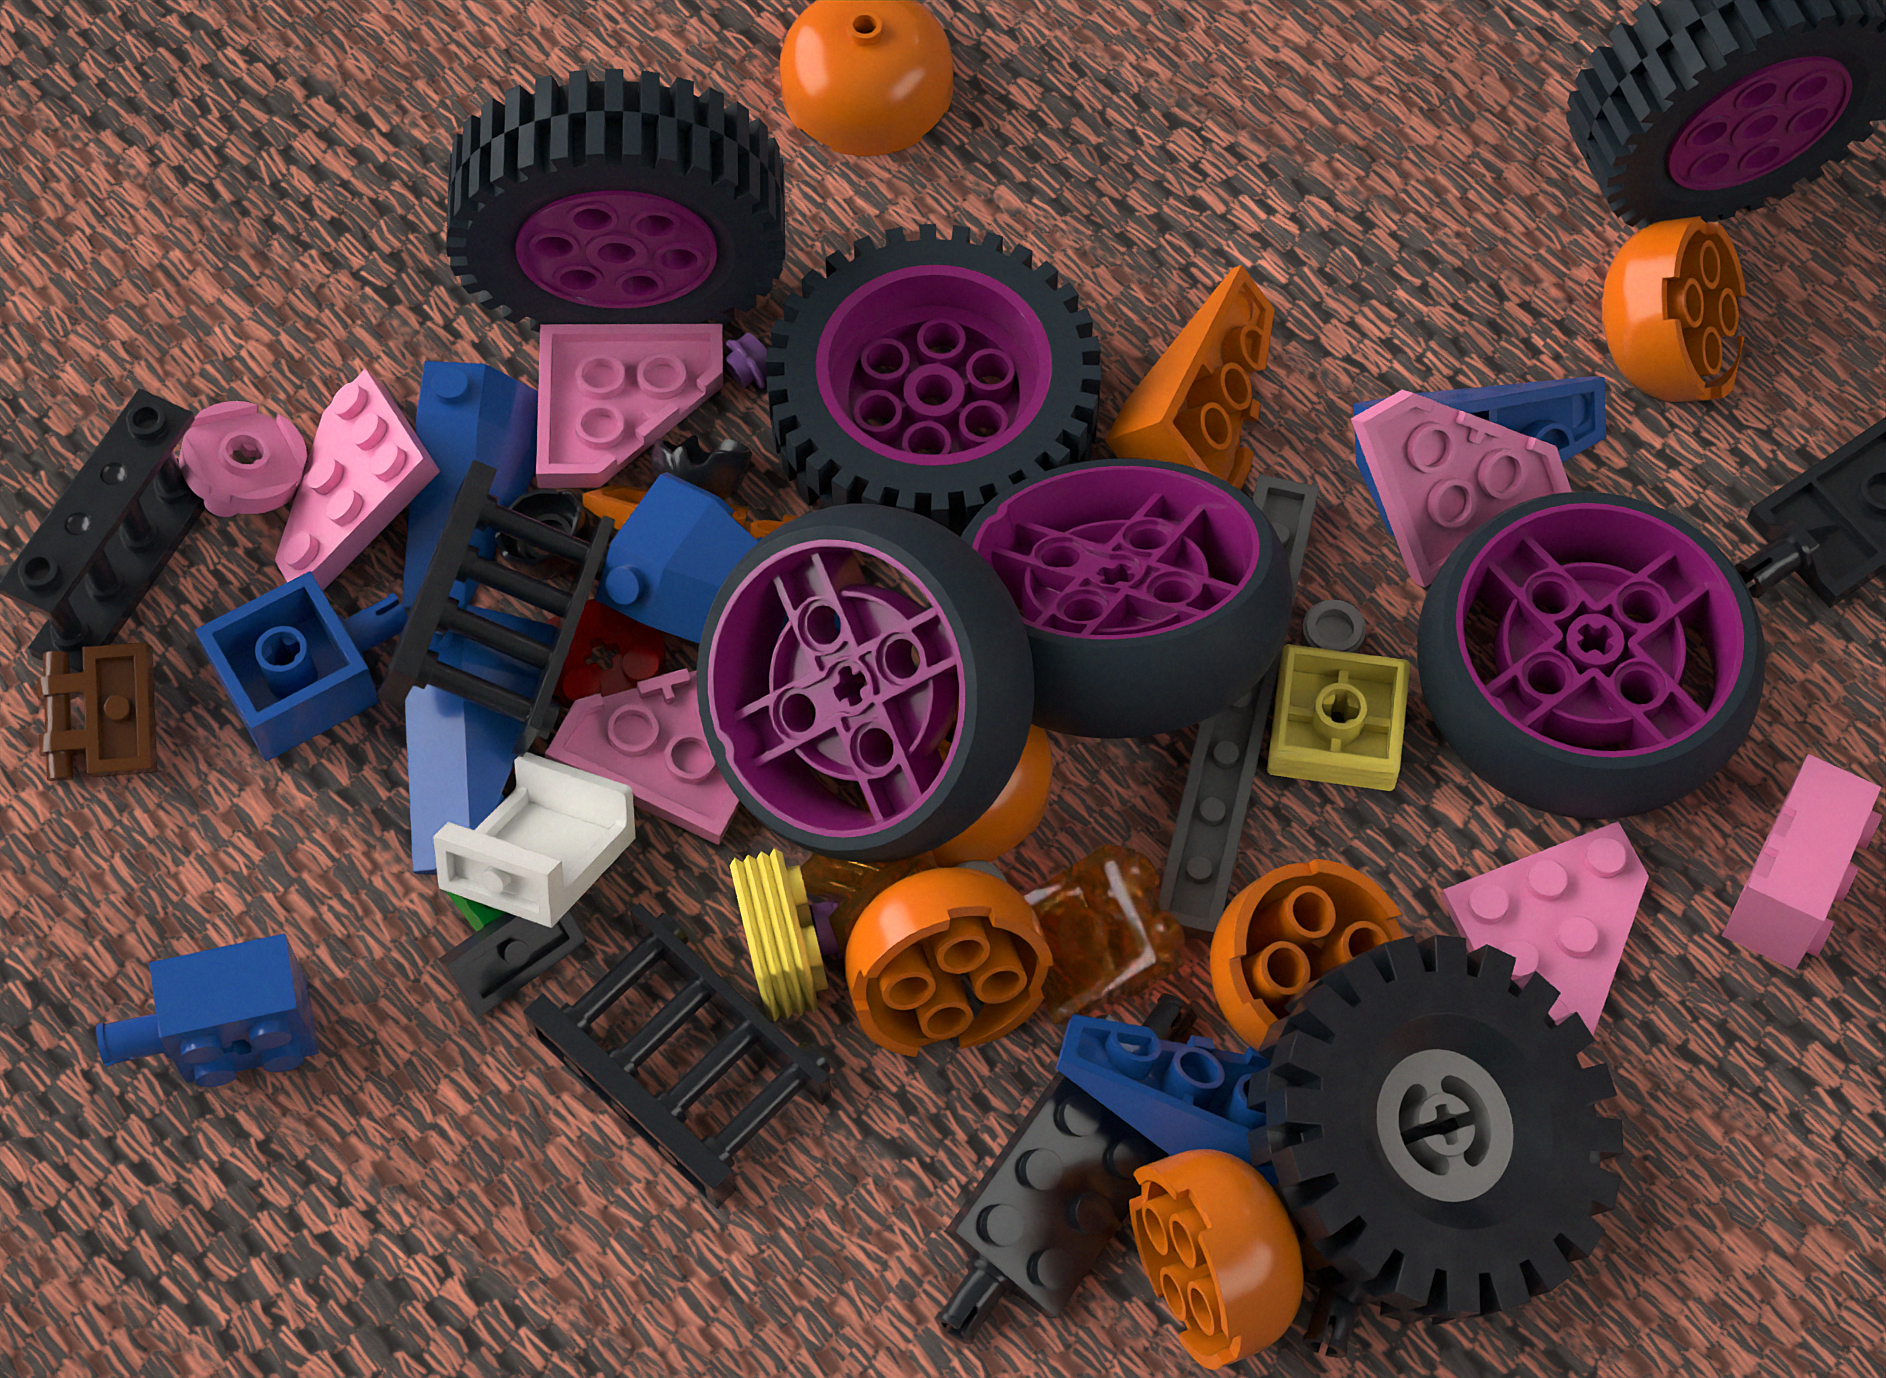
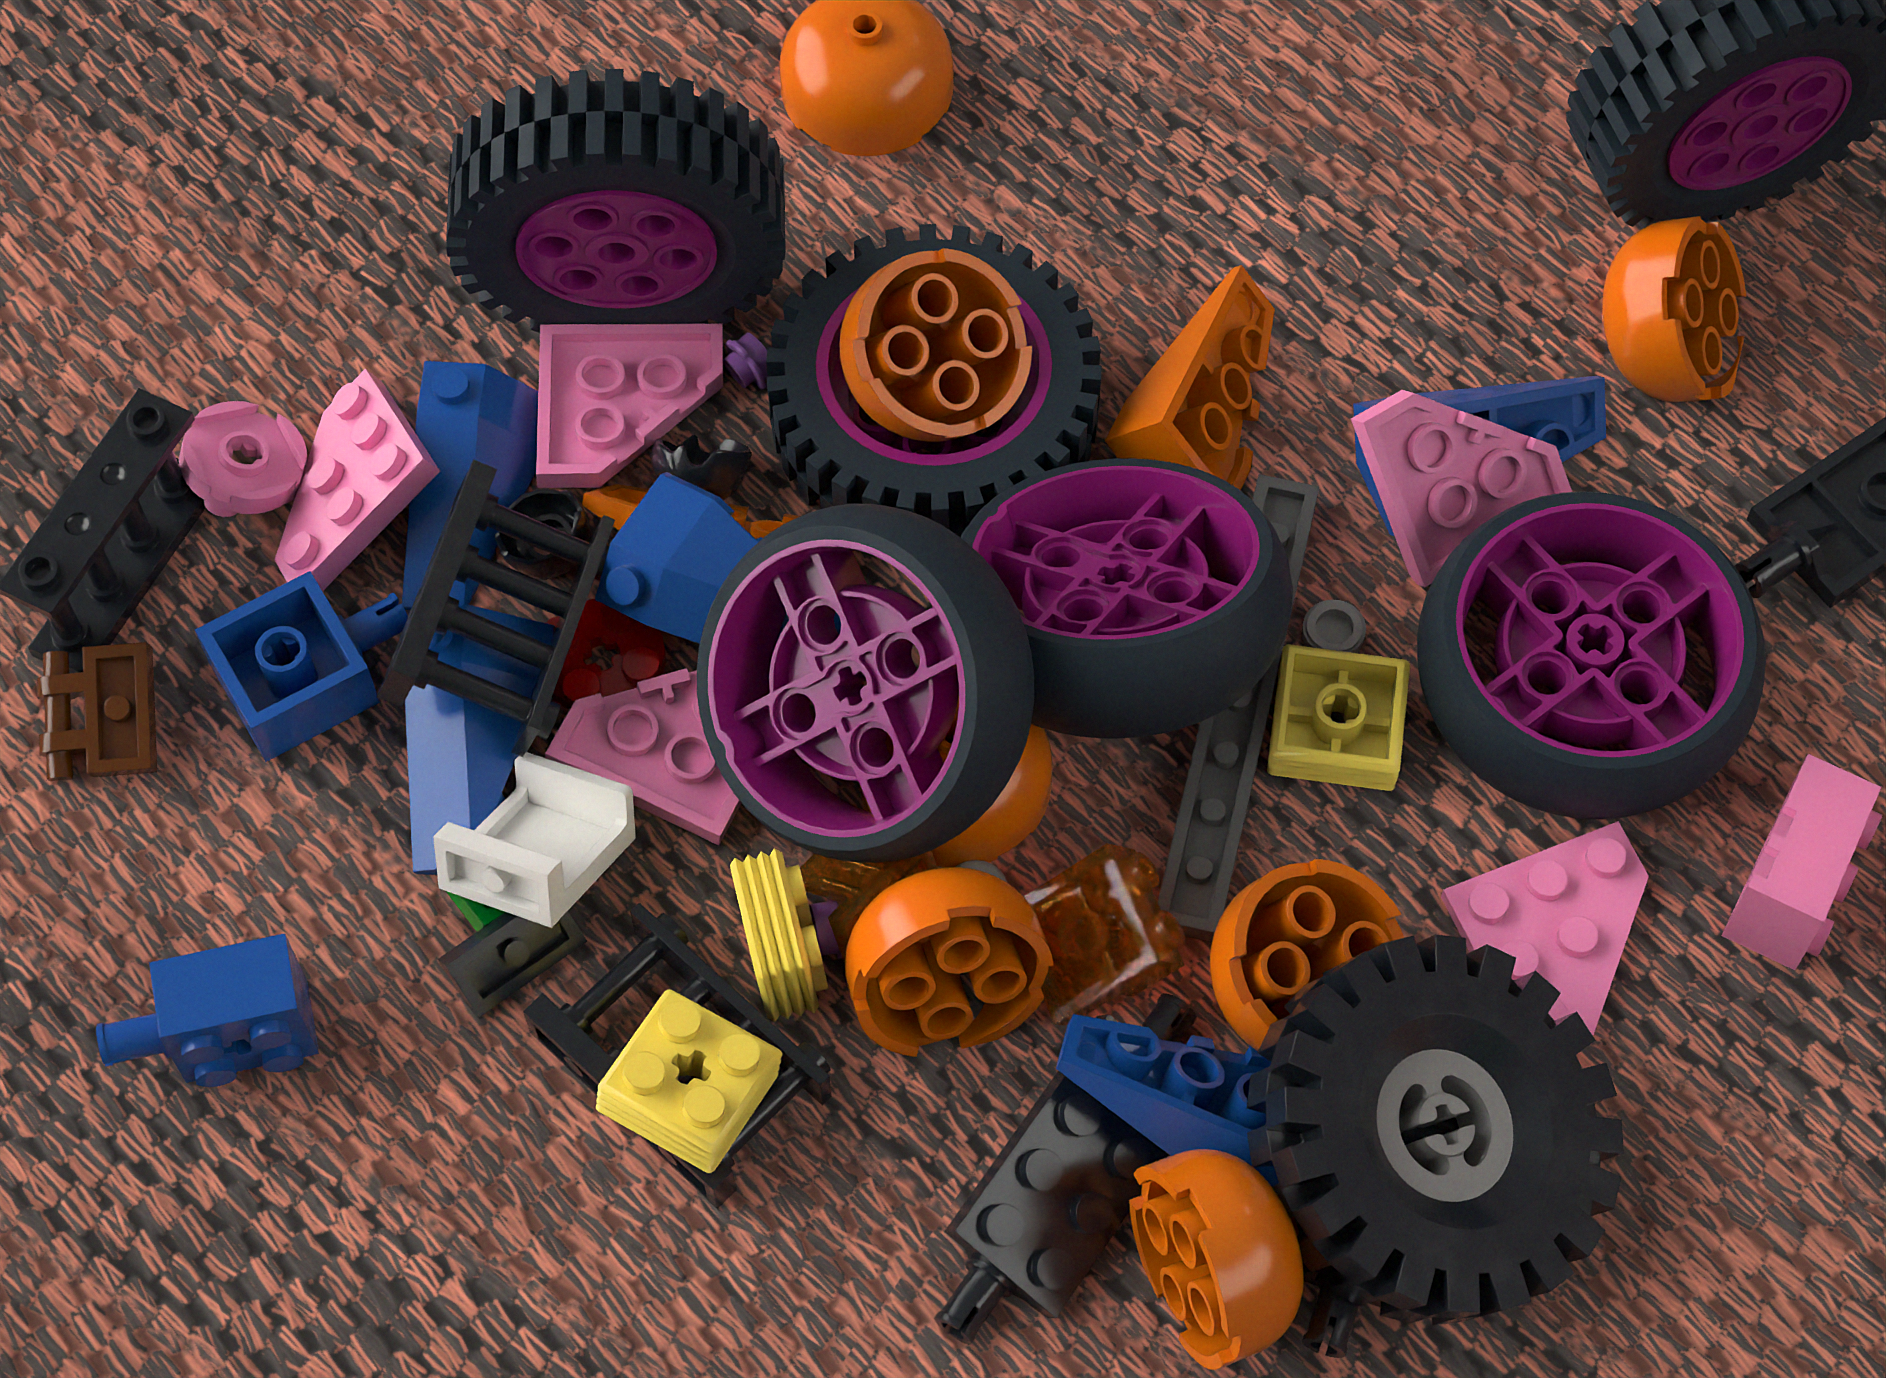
none -> light yellow brick [596,989,782,1173]
none -> orange cylinder [839,248,1032,442]

